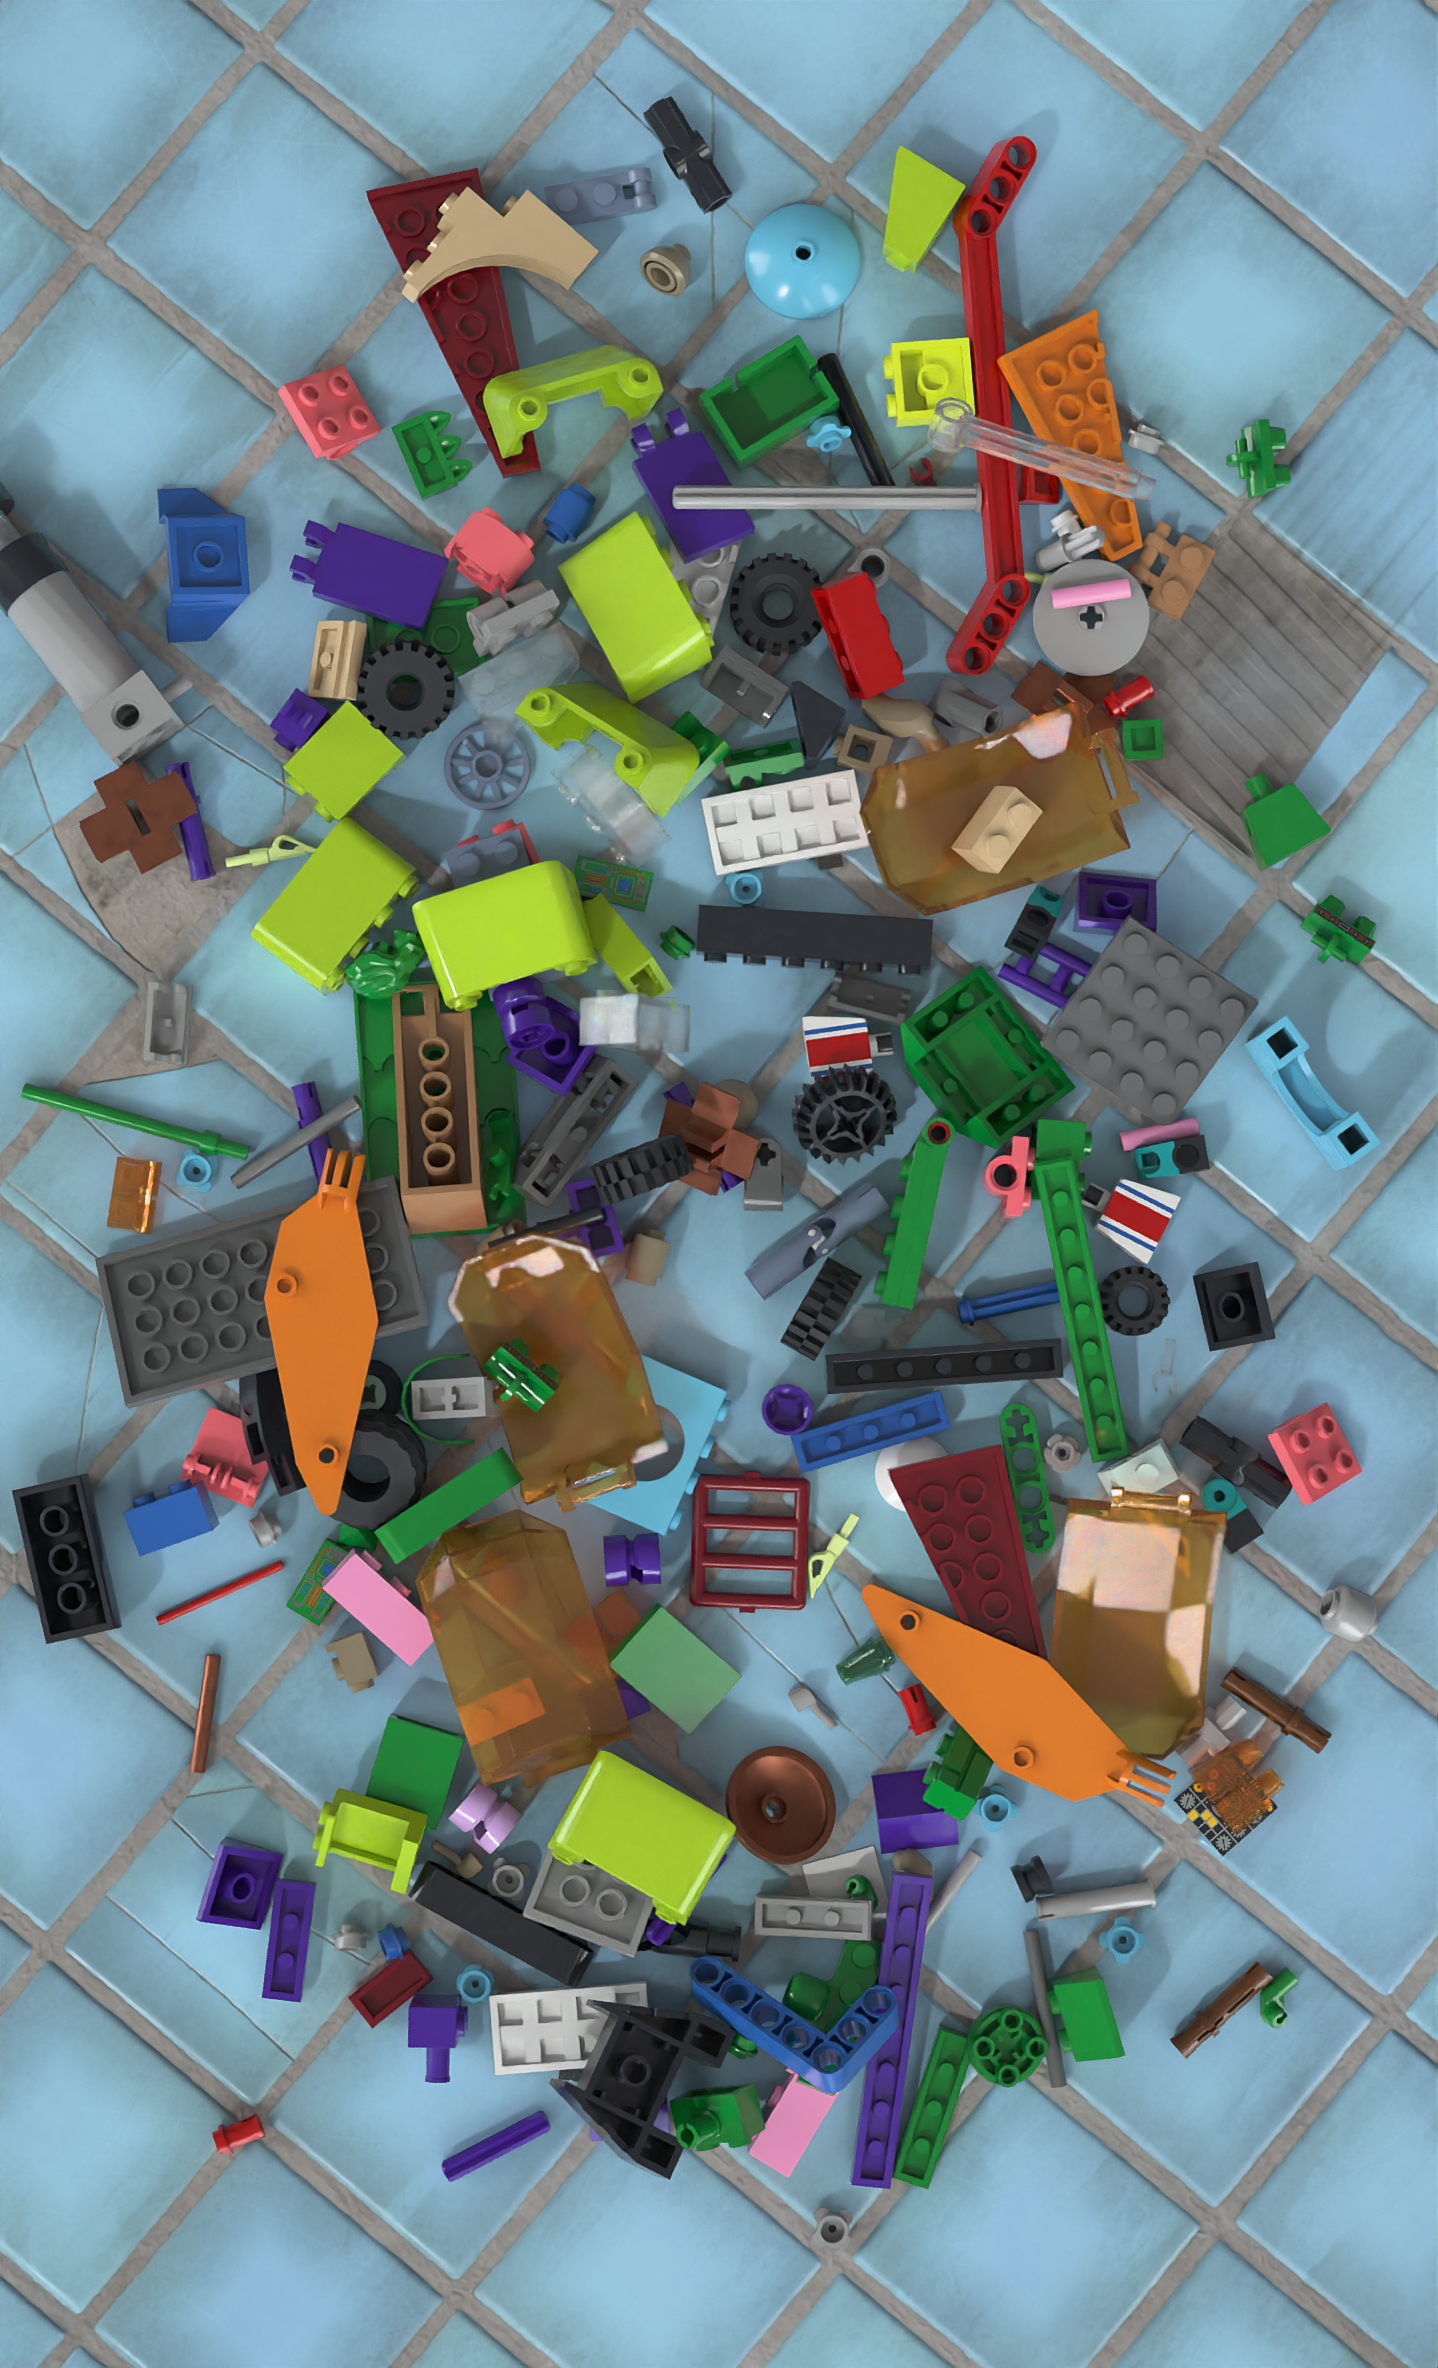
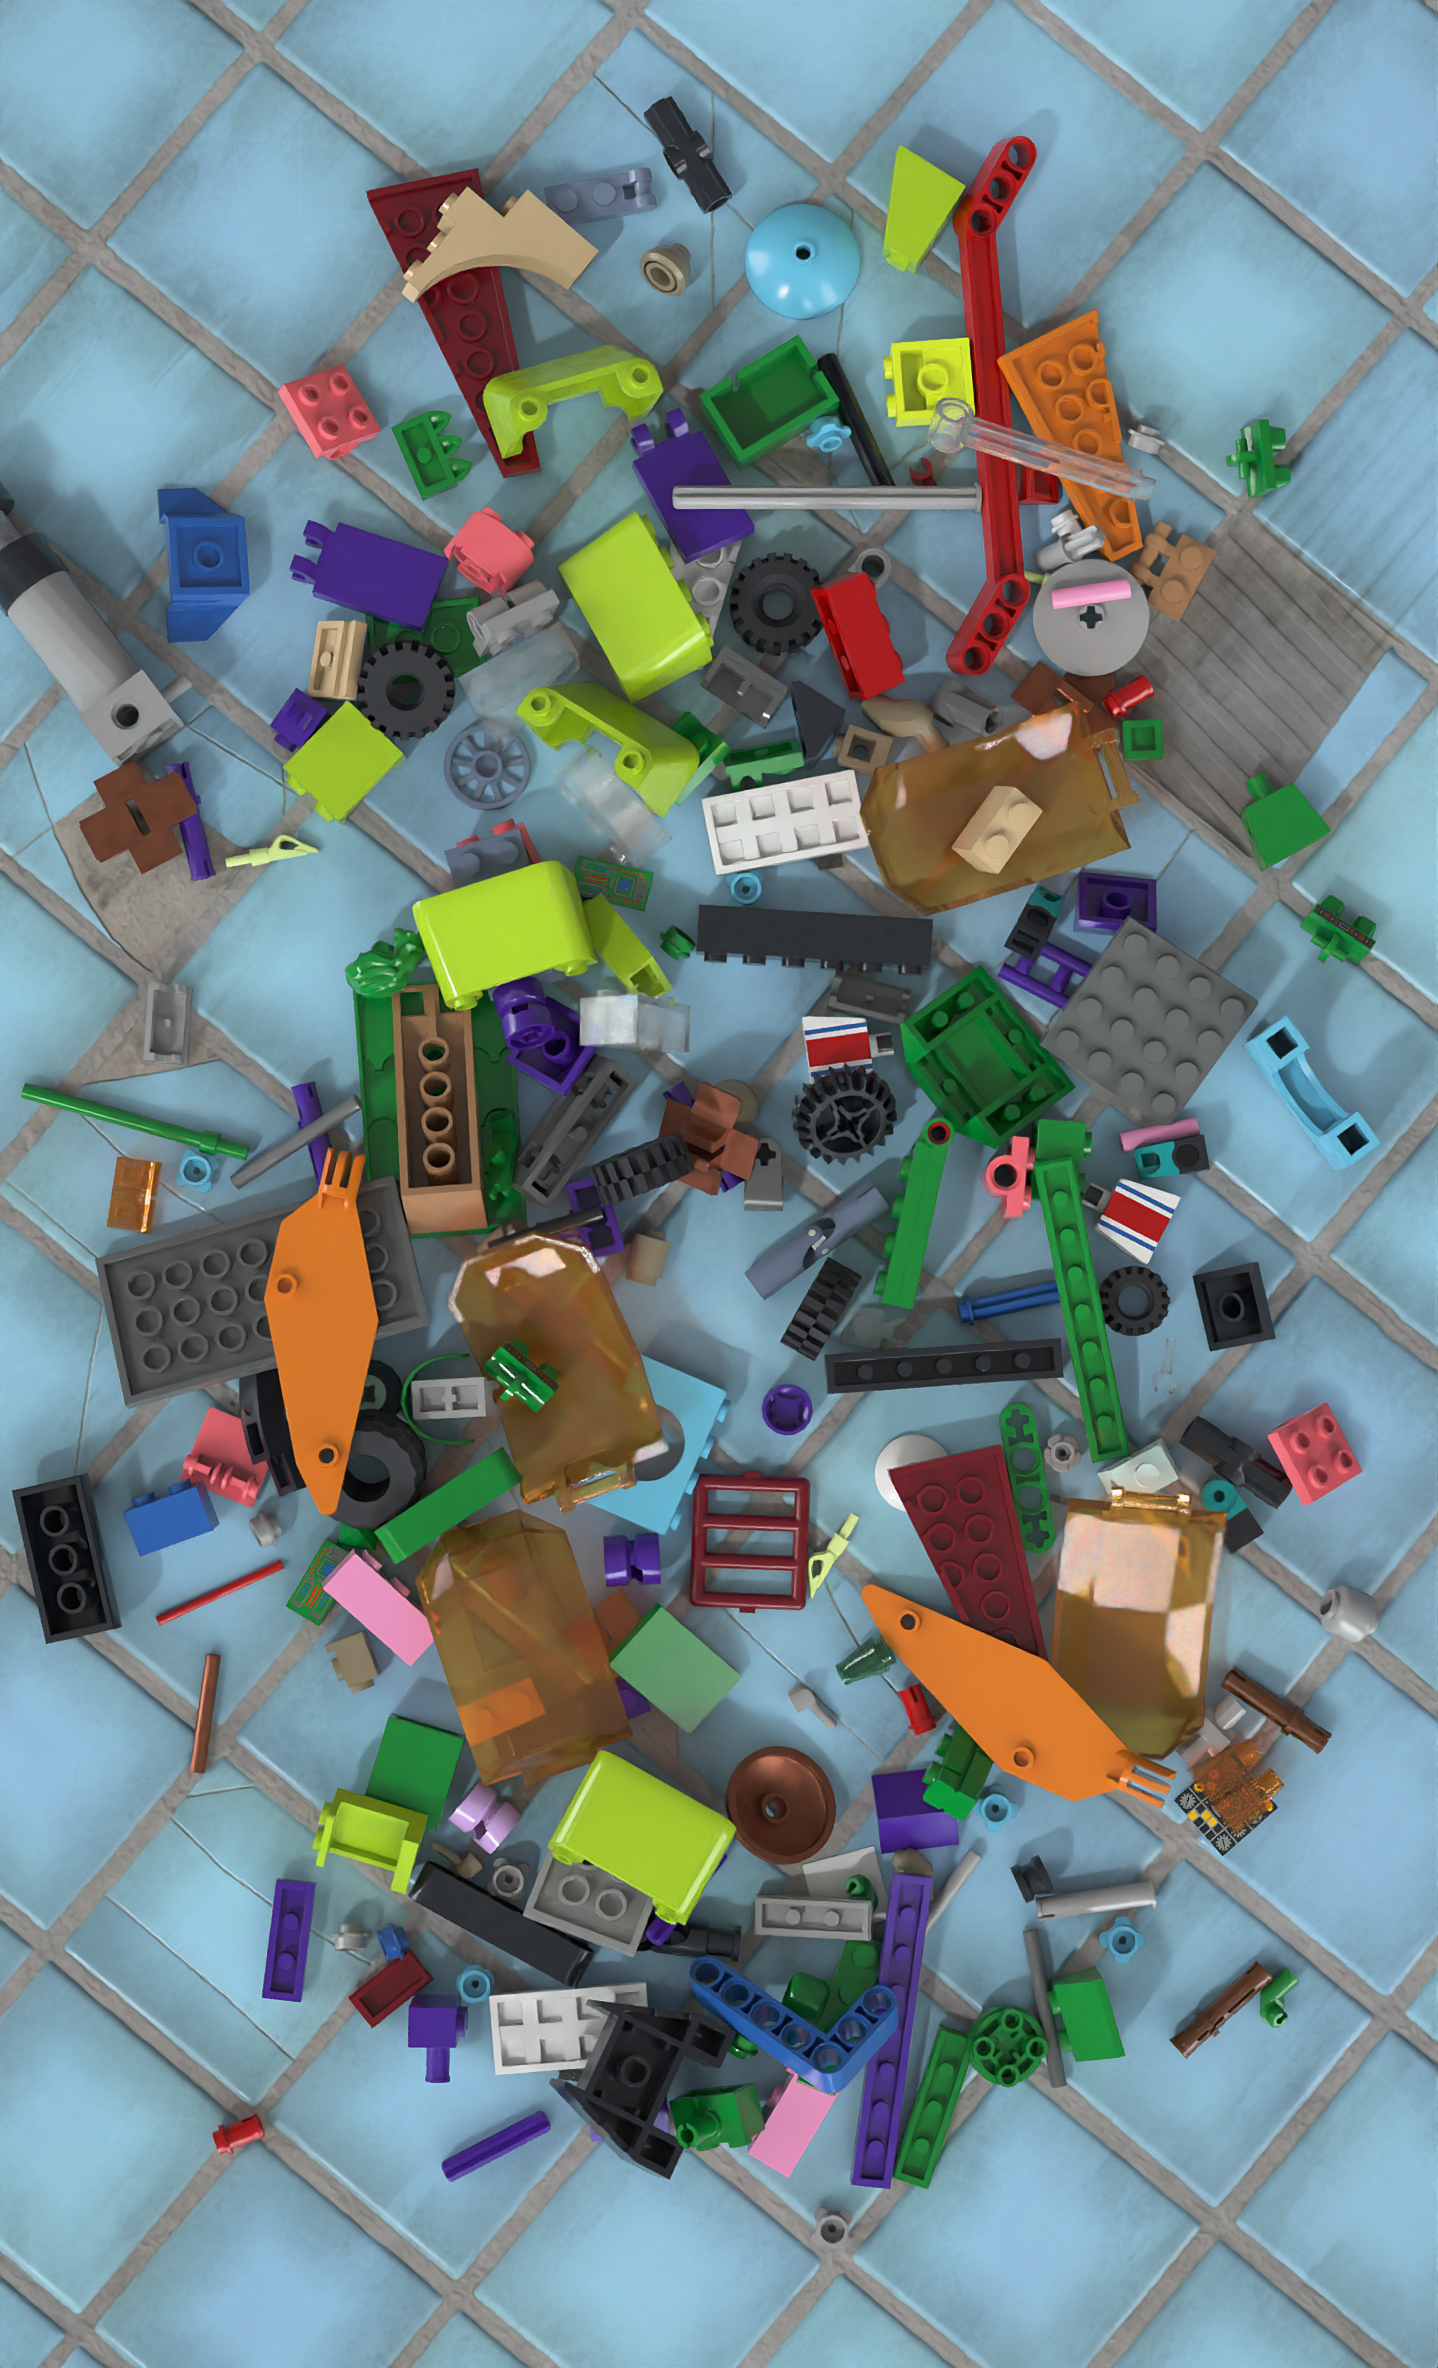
dark purple slope [196,1836,283,1930] -> none
lime windscreen [250,815,422,996] -> none
blue brick [543,483,597,544] -> none
blue plate [790,1390,951,1473] -> none

